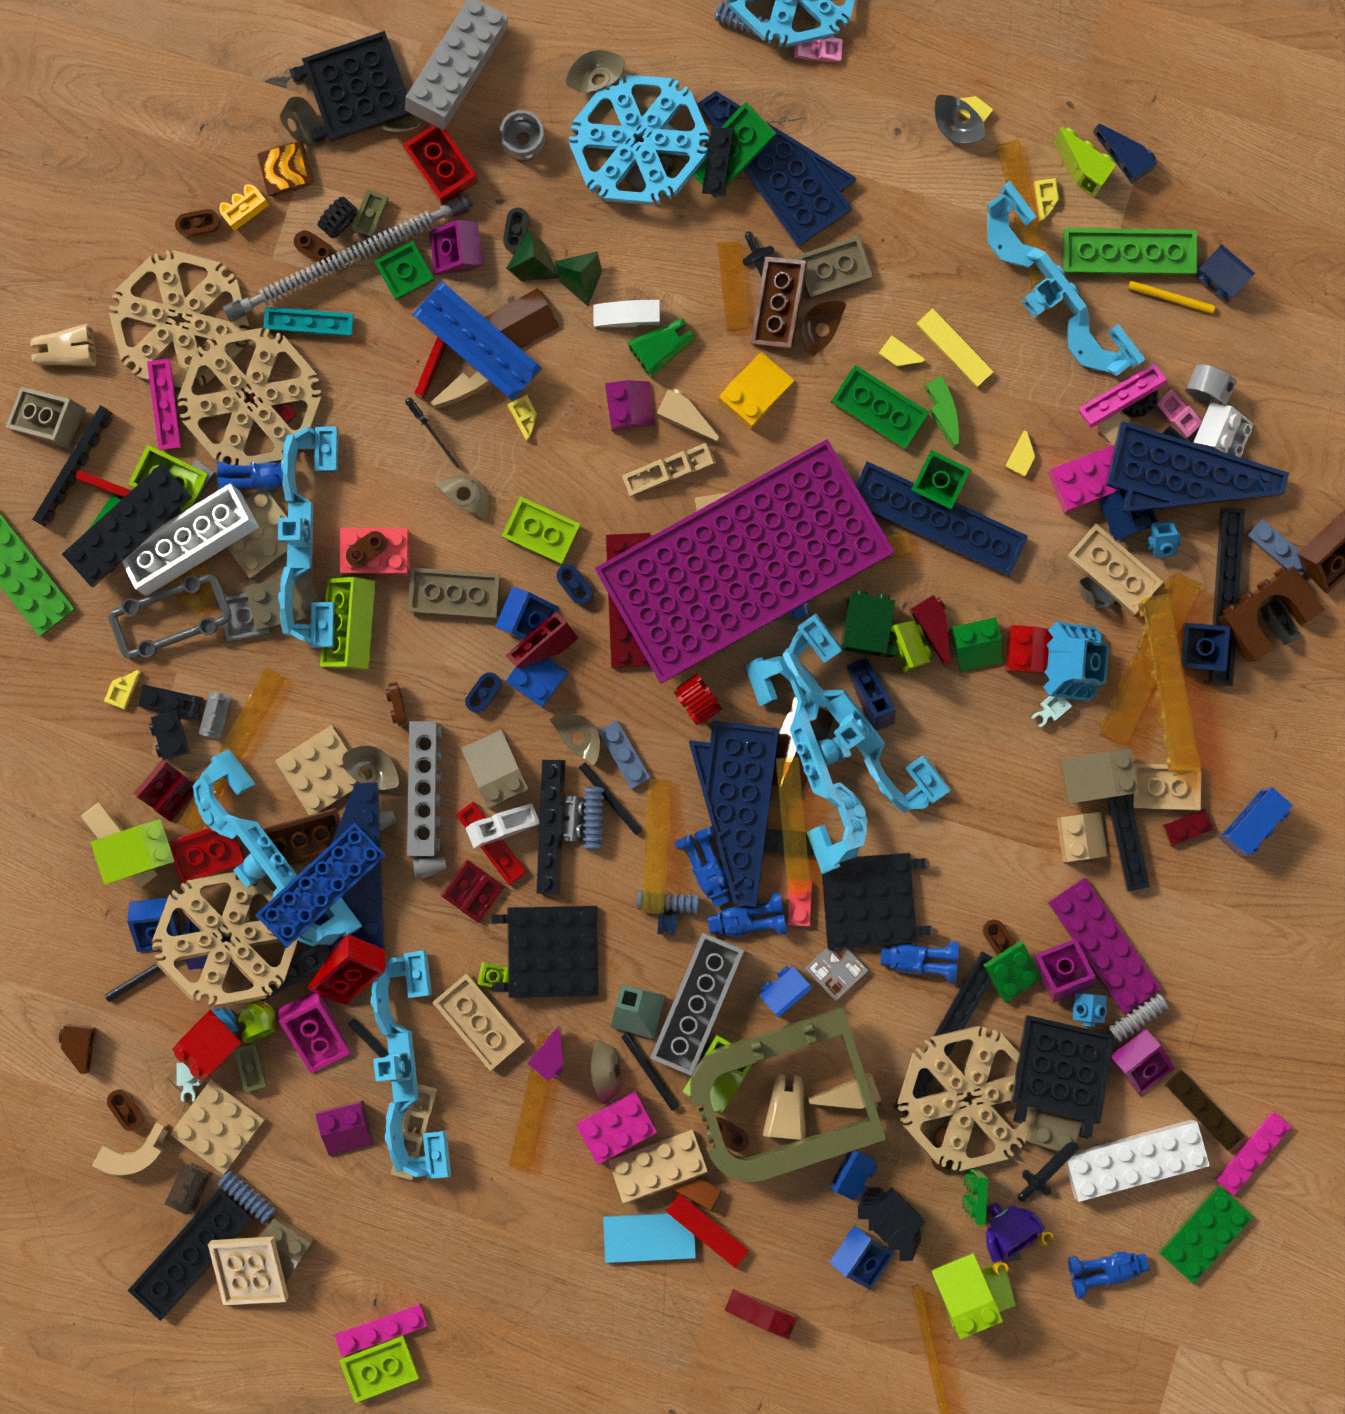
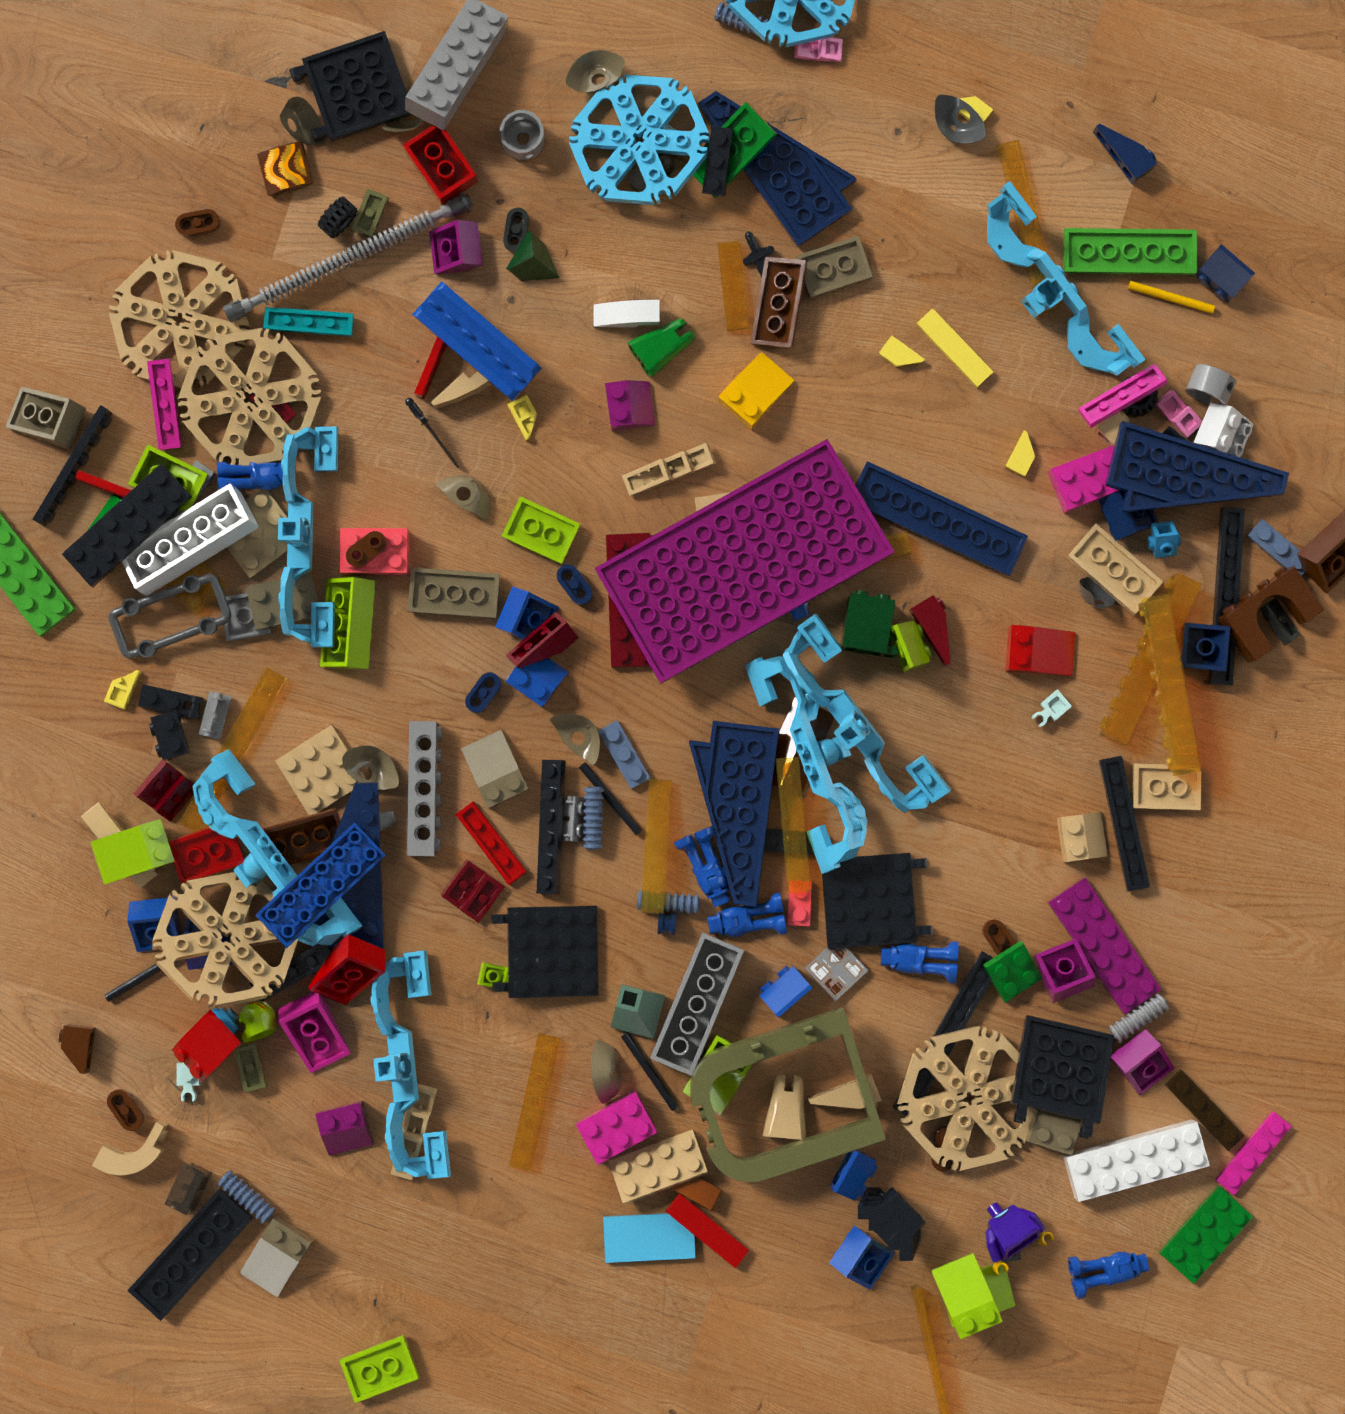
tan piece [30,324,96,366] -> none
tan plate [170,1079,265,1175] -> none
tan plate [208,1236,289,1305] -> none
yellow plate [220,185,269,231] -> none
reddish brown plate [294,230,335,265] -> none
dark pink plate [334,1303,428,1357] -> none
black bar [348,1018,389,1058] -> none
green plate [374,240,435,301] -> none
reddish brown plate [385,682,408,727] -> none
light grey cone [412,857,446,879] -> none
tan plate [432,973,525,1071] -> none
white slope [466,803,539,848] -> none
reddish brown slope [485,288,559,348] -> none
magenta slope [527,1025,564,1081] -> none
dark green slope [555,251,602,306] -> none
tan slope [657,389,719,445] -> none
red brick [673,673,723,726] -> none
reddish brown plate [707,1117,749,1152] -> none
dark red slope [725,1289,797,1340] -> none
reddish brown piece [802,301,846,356] -> none
green plate [830,365,929,450] -> none
dark blue slope [846,658,896,731] -> none
green slope [911,450,972,509] -> none
bright green slope [924,376,959,449] -> none
green slope [950,617,1004,672] -> none
green plate [962,1167,988,1225] -> none
black sword [1018,1142,1079,1201] -> none
light yellow tile [1033,178,1059,223] -> none
dark azure slope [1043,621,1110,701] -> none
lime slope [1054,127,1117,197] -> none
dark tan slope [1061,748,1139,804] -> none
dark azure brick [1073,993,1107,1027] -> none
dark red plate [1162,809,1214,846] -> none
blue brick [1219,787,1293,856] -> none

